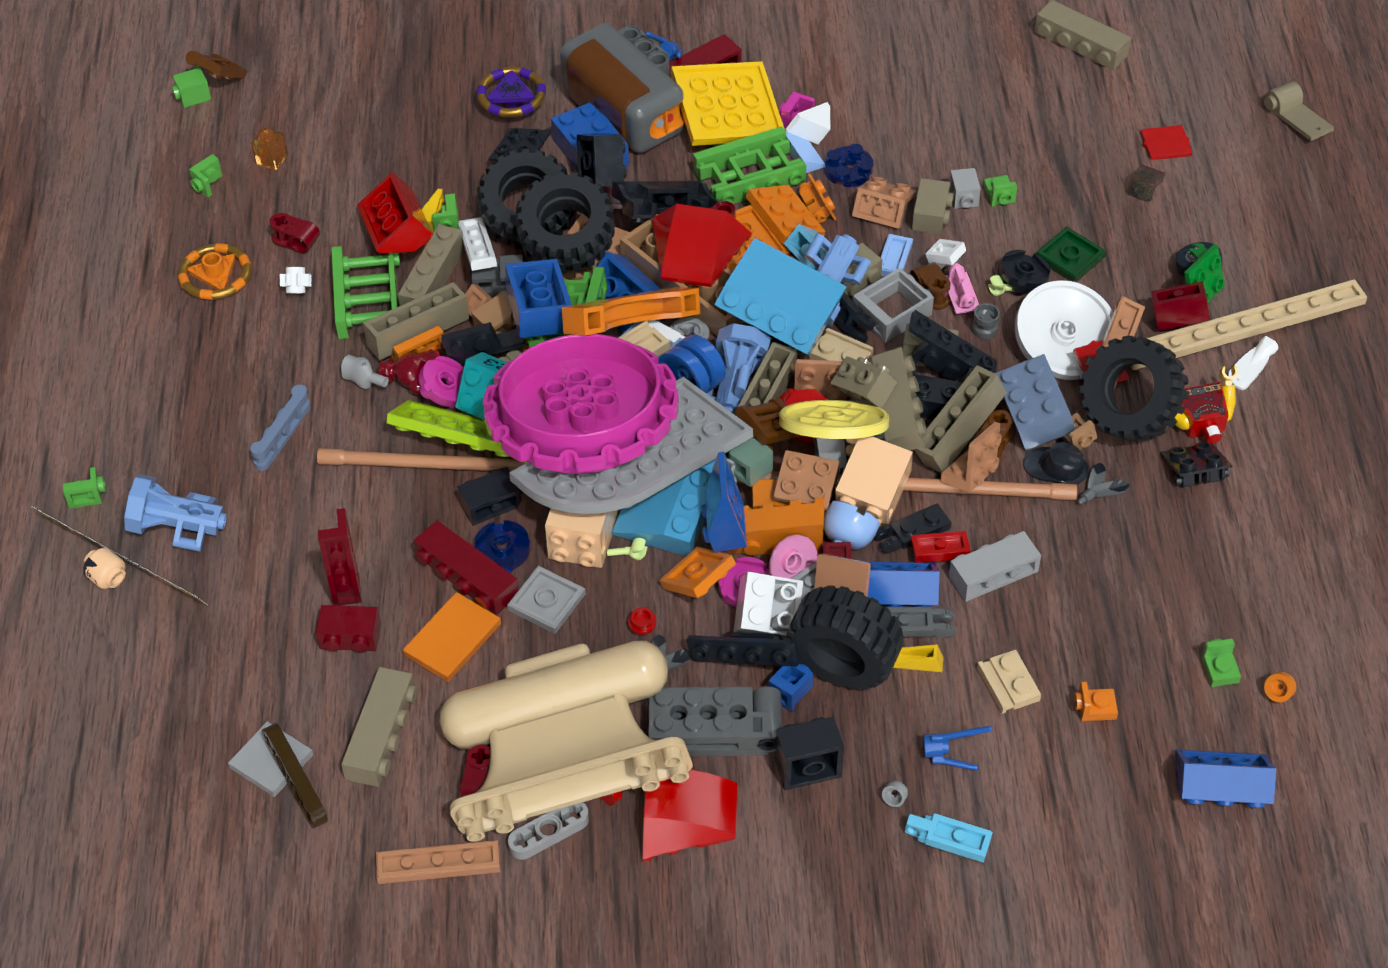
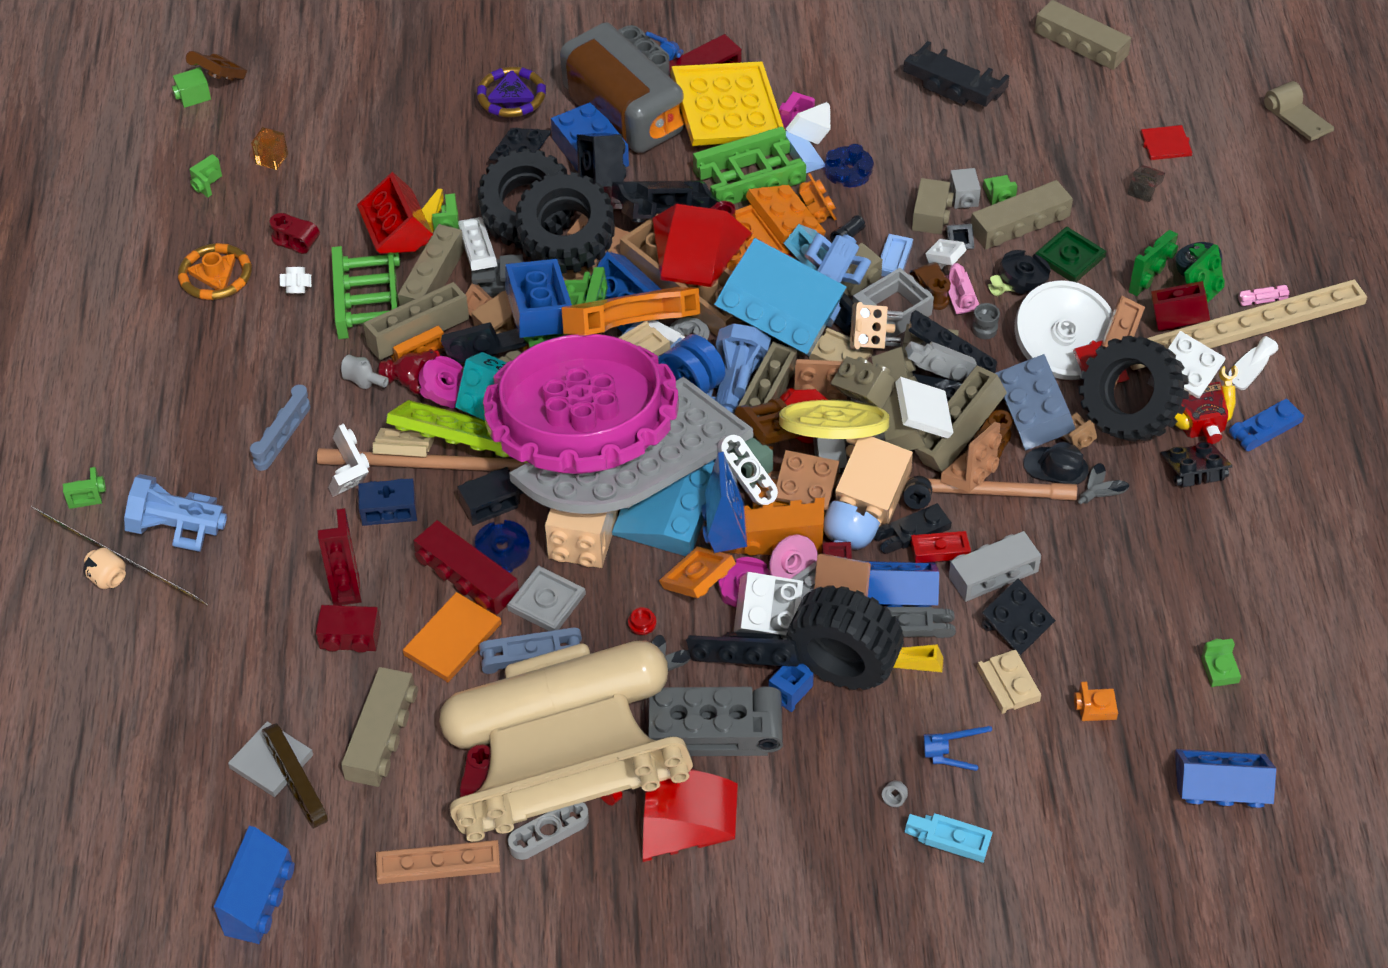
yellowish green hand [607,538,648,560] -> none
black brick [775,716,844,790] -> none
nougat bracket [852,177,917,229] -> none
orange tile [1264,671,1297,703] -> none
none -> blue slope [214,826,295,944]
none -> white bracket [328,424,370,497]
none -> dark blue brick [358,478,417,526]
none -> tan plate [373,428,434,457]
none -> sand blue plate [479,628,582,674]
none -> white beam [718,435,778,505]
none -> black pin [830,215,866,242]
none -> light nougat piece [850,302,903,350]
none -> white tile [895,377,953,438]
none -> black bracket [903,41,1010,107]
none -> black wheel [904,476,933,509]
none -> light grey hinge [905,341,977,382]
none -> black slope [945,224,974,250]
none -> dark tan brick [971,180,1073,250]
none -> black hinge [981,578,1056,656]
none -> green wing [1129,230,1178,297]
none -> white bracket [1147,331,1225,398]
none -> blue plate [1229,398,1304,451]
none -> bright pink axle [1238,285,1289,306]

